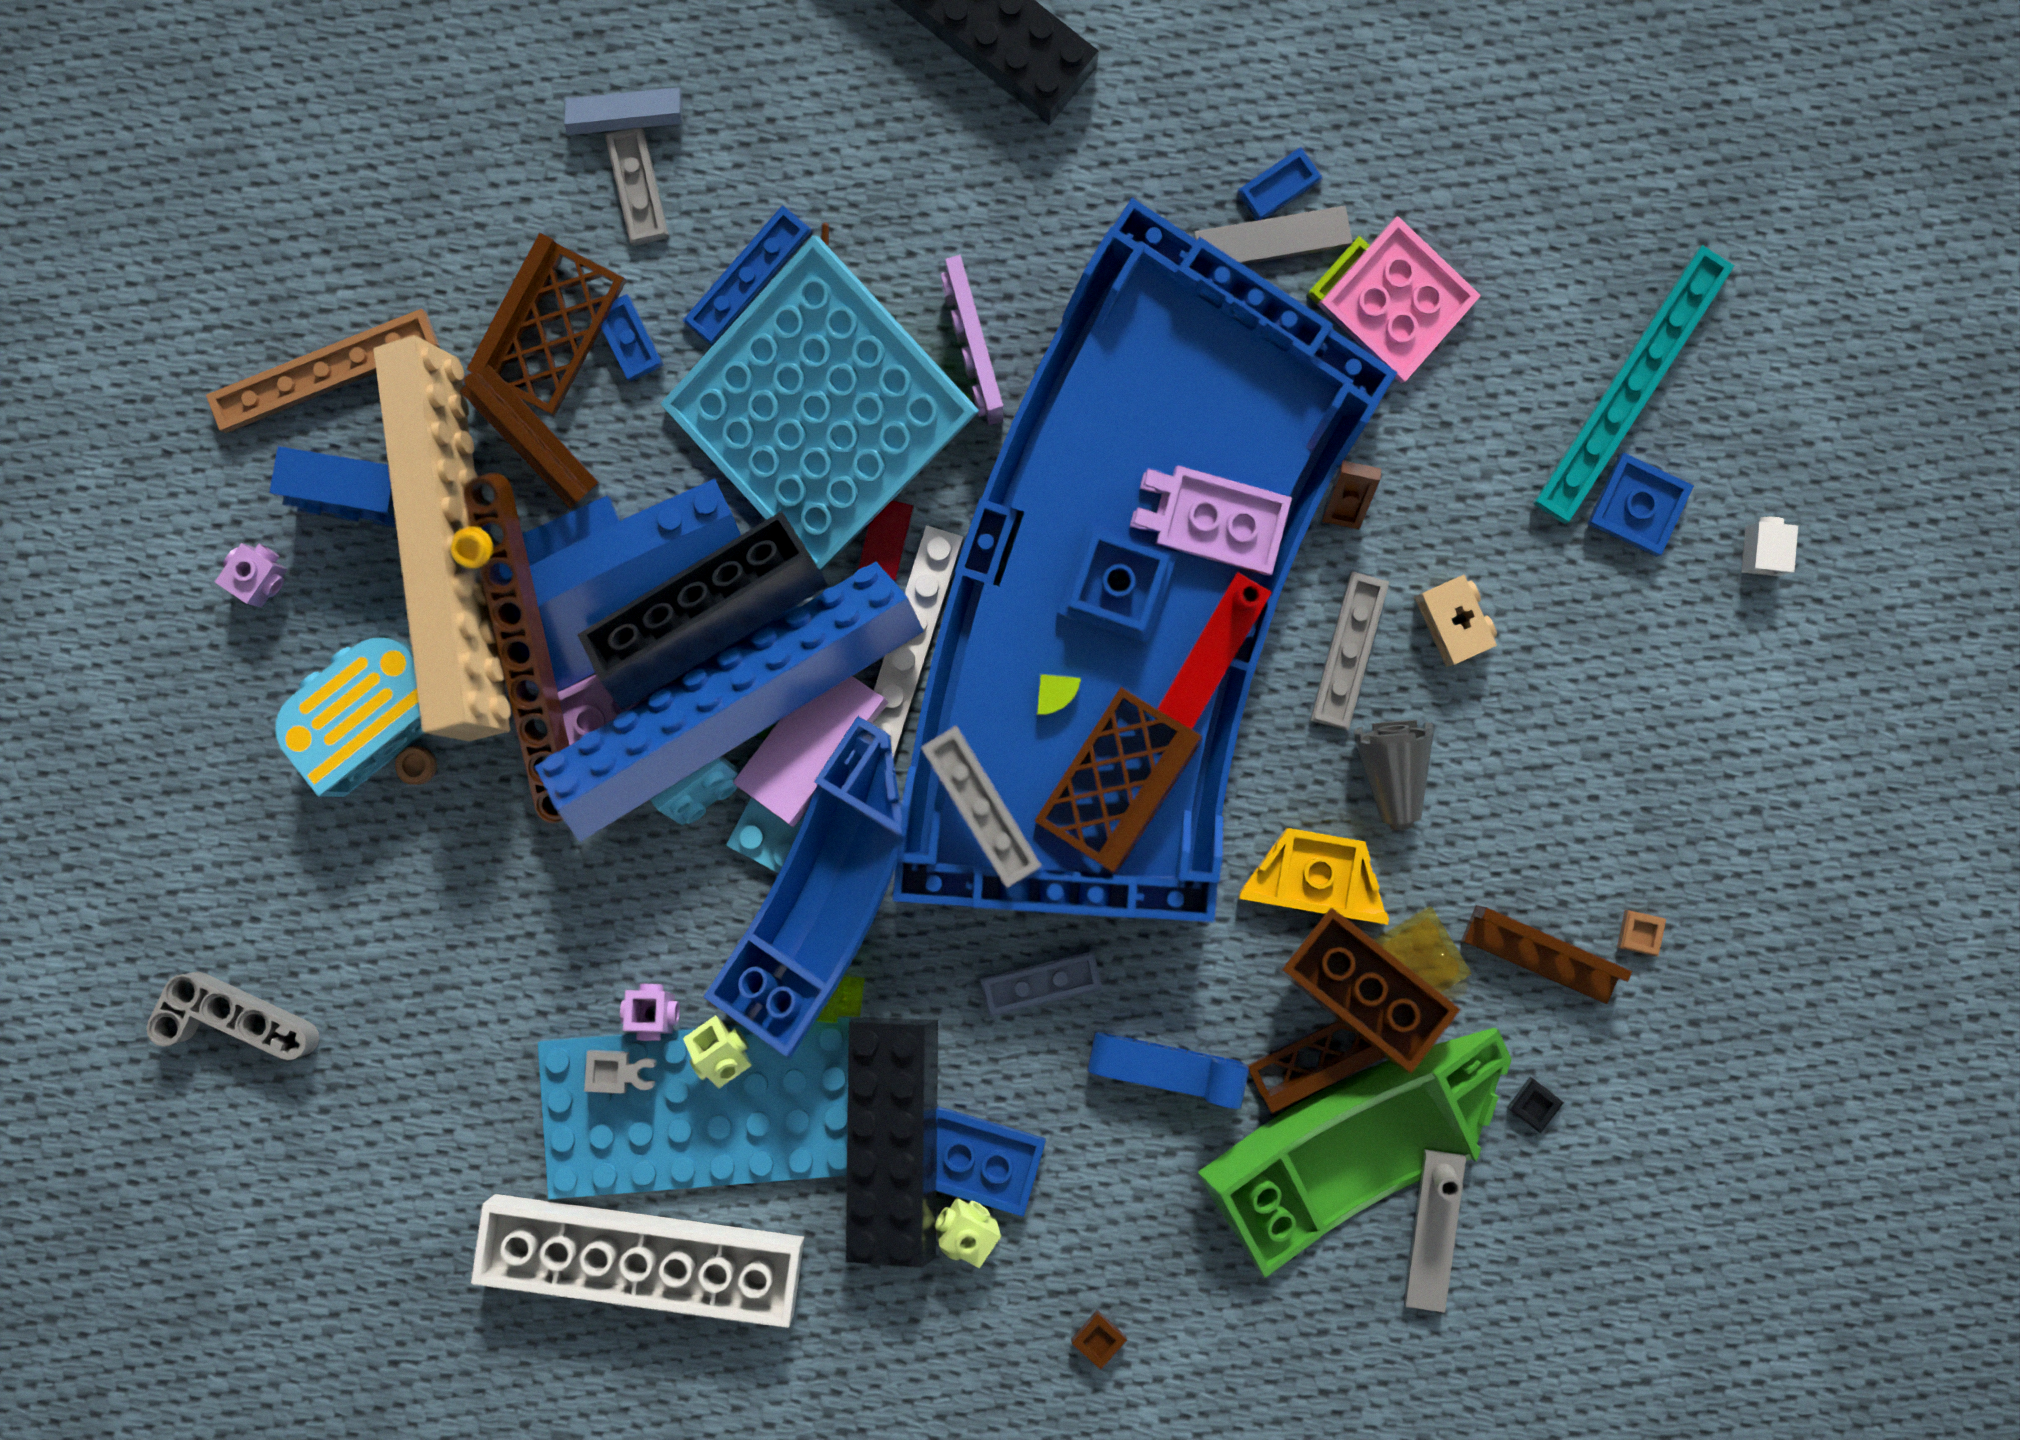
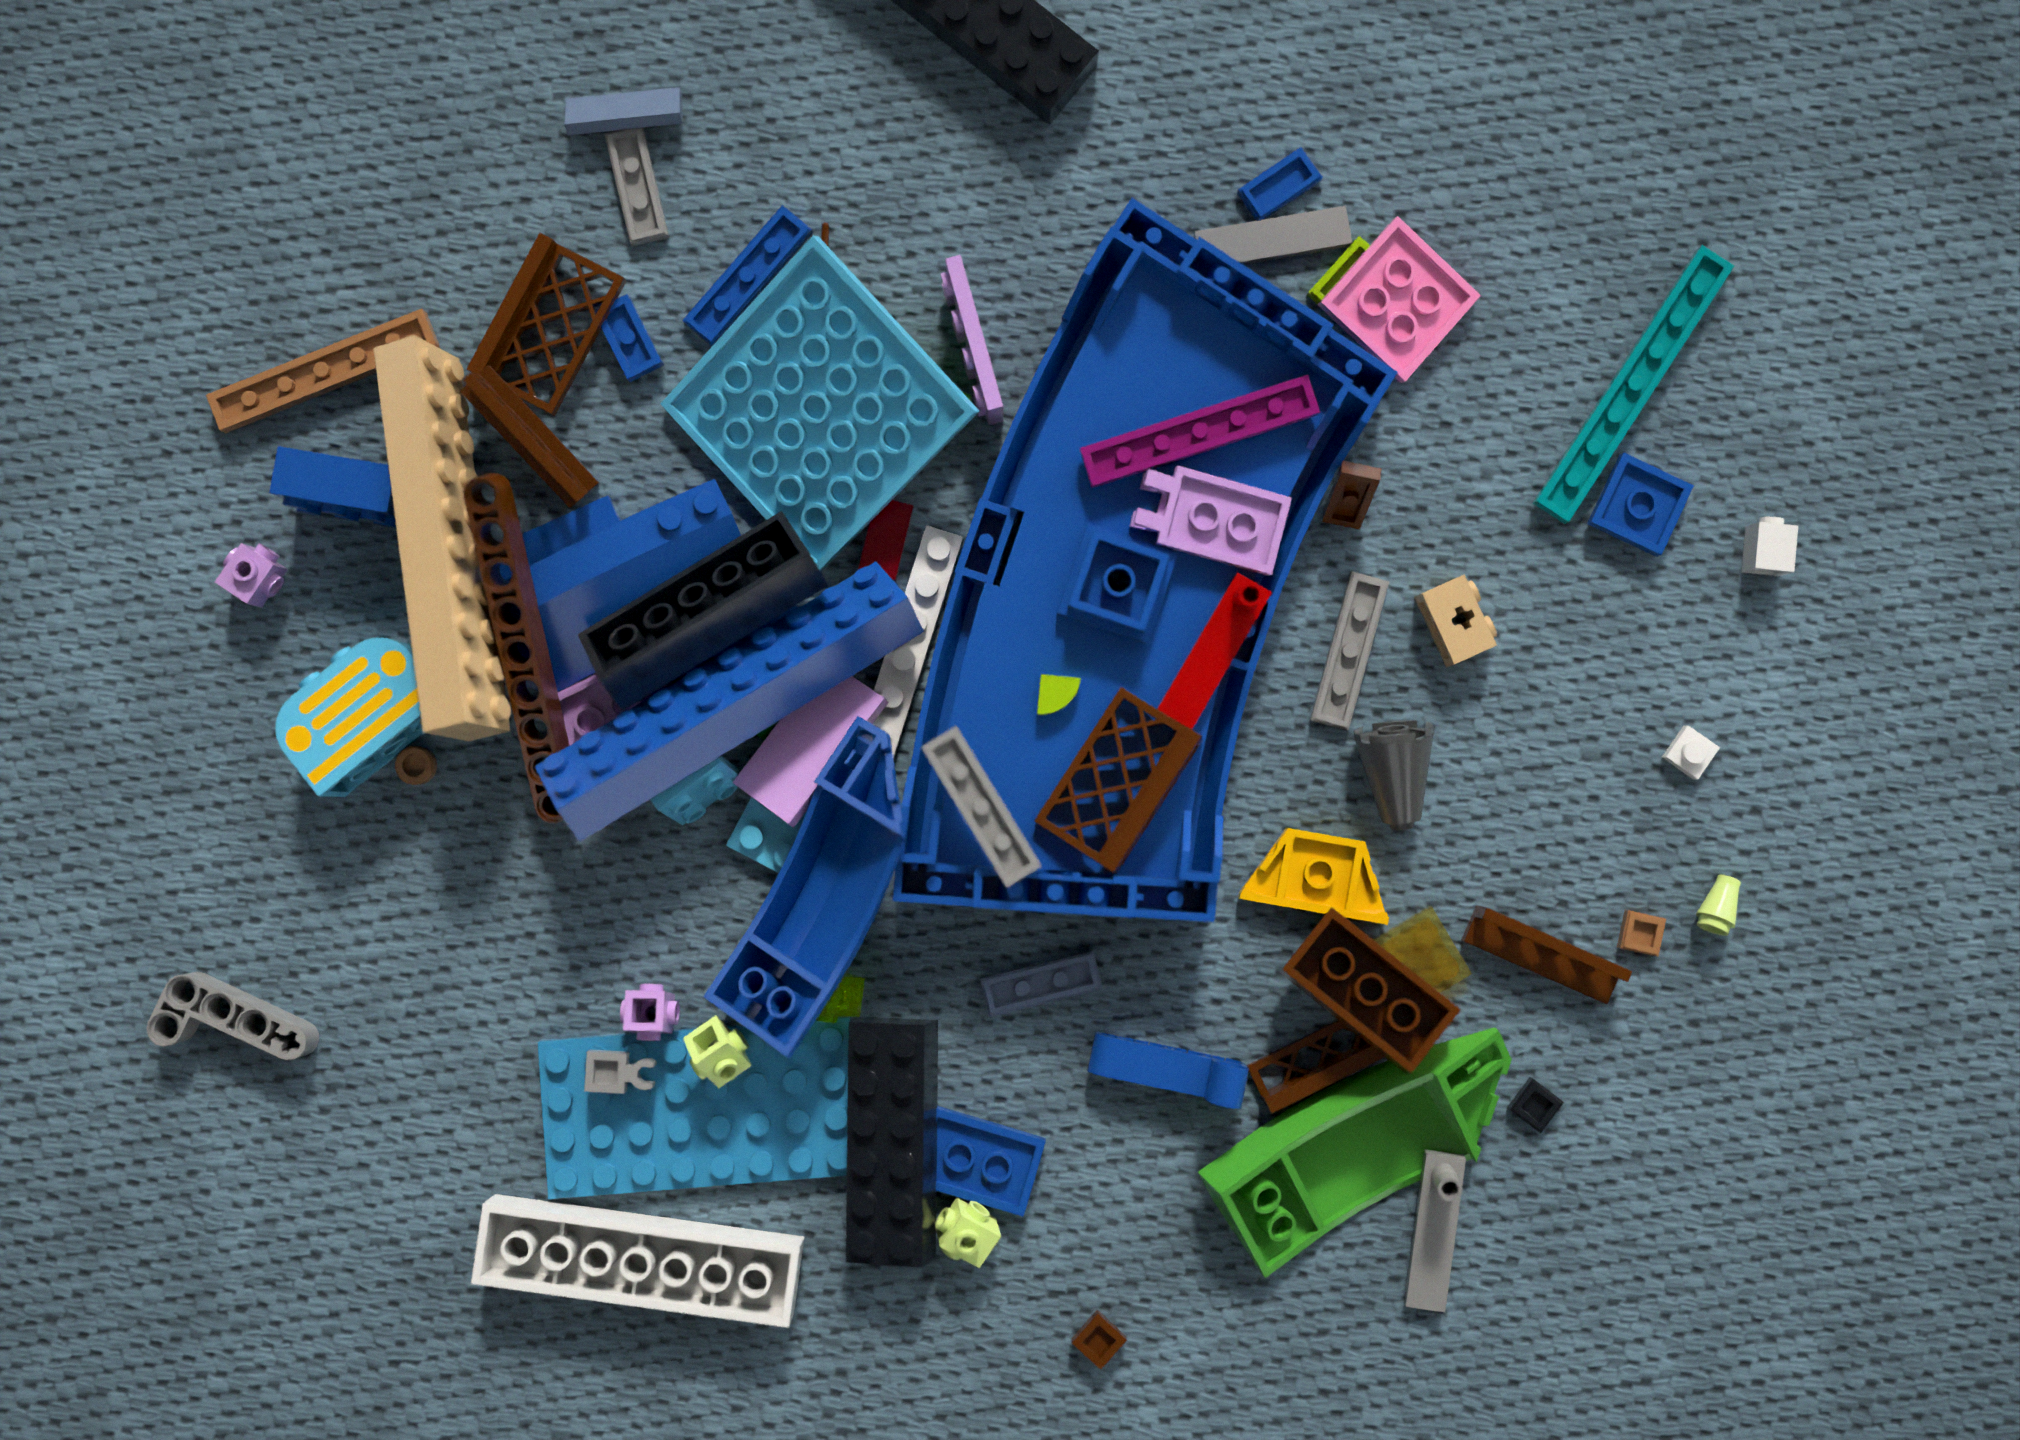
yellow plate [451,527,493,568] -> none
none -> magenta plate [1080,375,1320,488]
none -> white plate [1662,725,1720,780]
none -> yellowish green cone [1696,875,1741,936]

